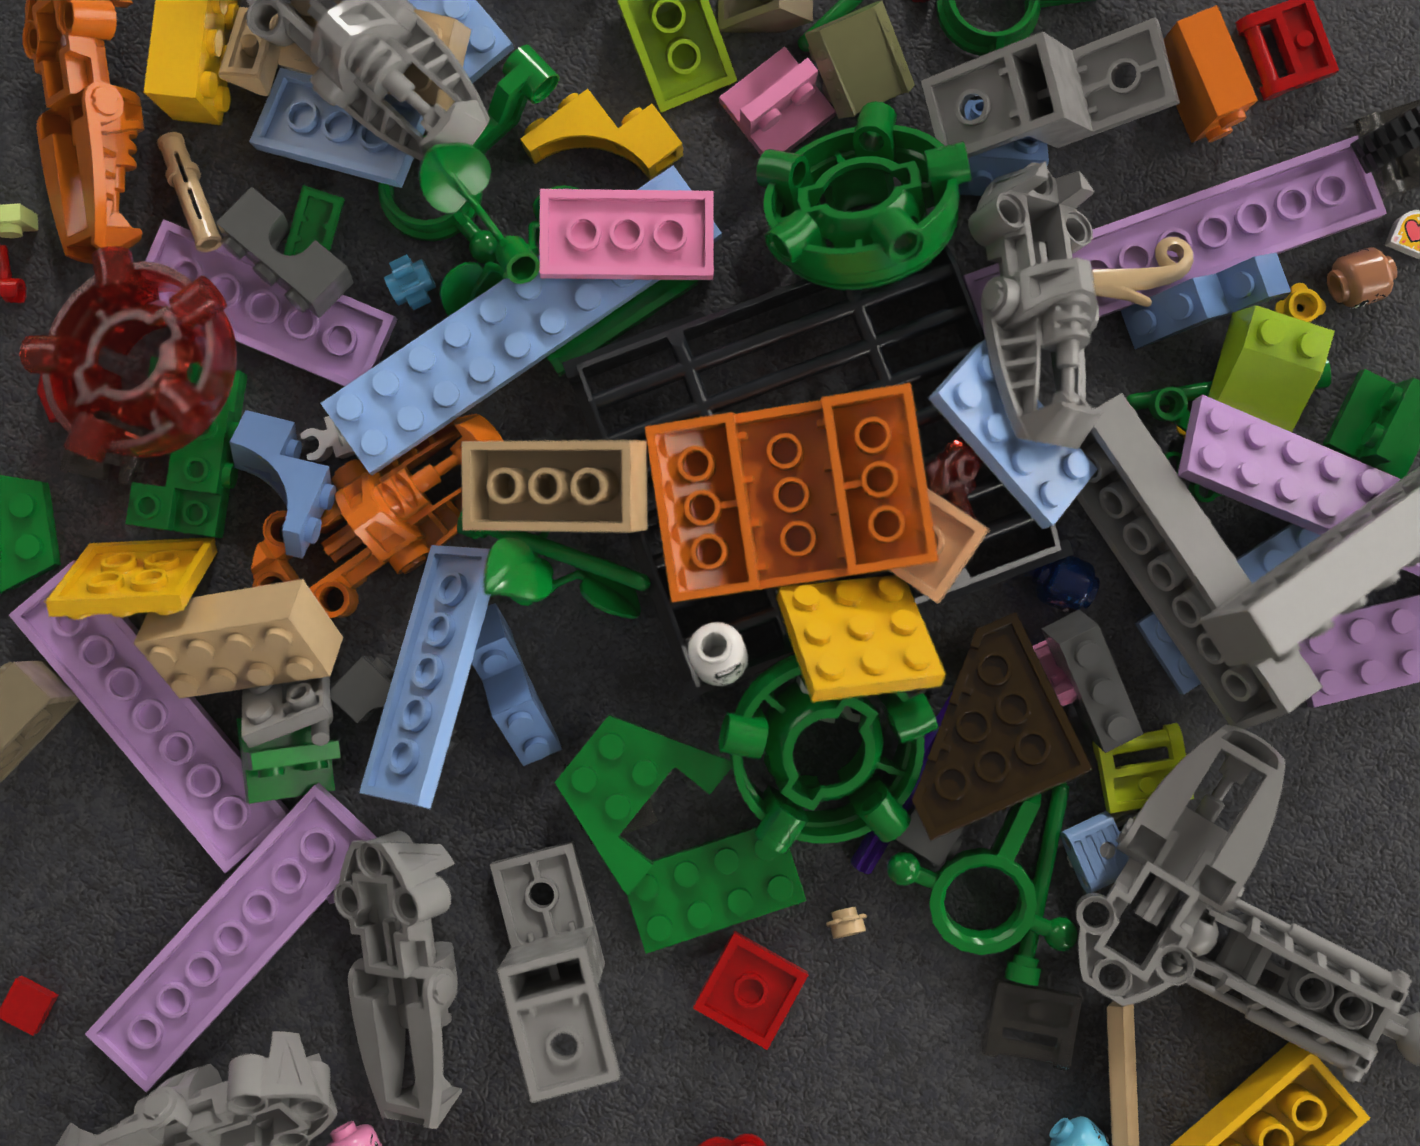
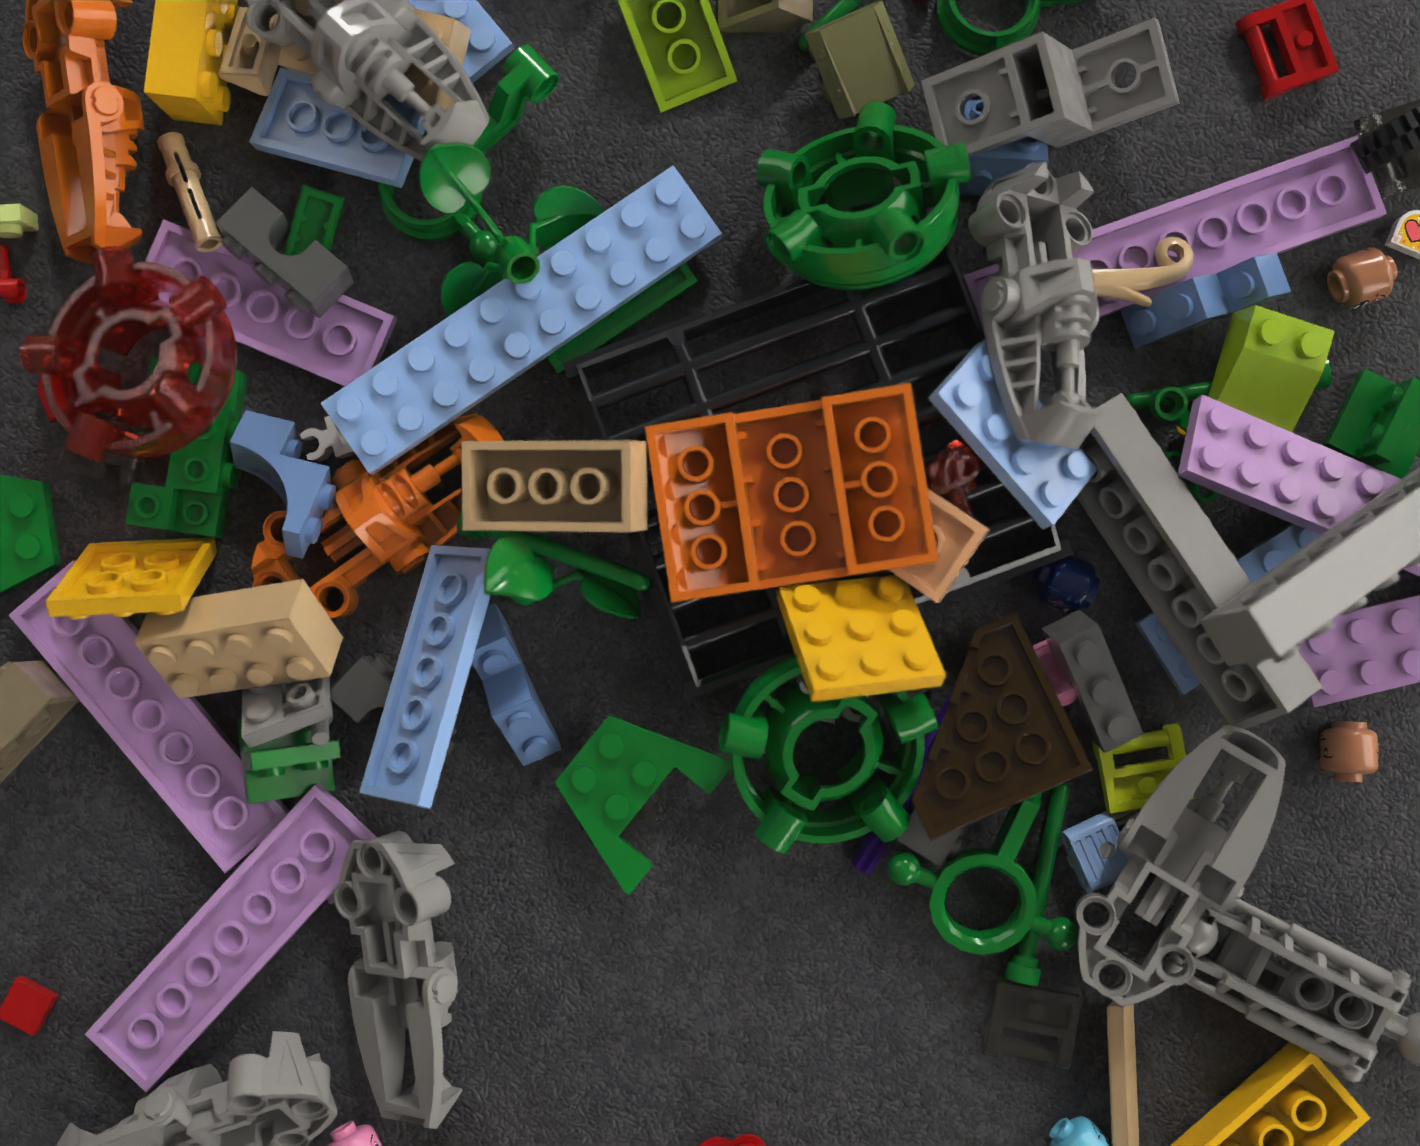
dark azure gear [384,254,436,310] -> none
light grey bracket [490,841,621,1103] -> none
yellow arch [520,88,683,180] -> none
bright pink plate [539,189,714,280] -> none
green plate [627,825,807,954] -> none
white head [688,623,748,686] -> none
red plate [693,930,809,1050] -> none
bright pink bracket [719,47,836,155] -> none
tan plate [826,907,867,939] -> none
orange brick [1164,5,1258,143] -> none
yellow plate [1274,283,1326,323] -> none
none -> nougat head [1319,721,1379,783]

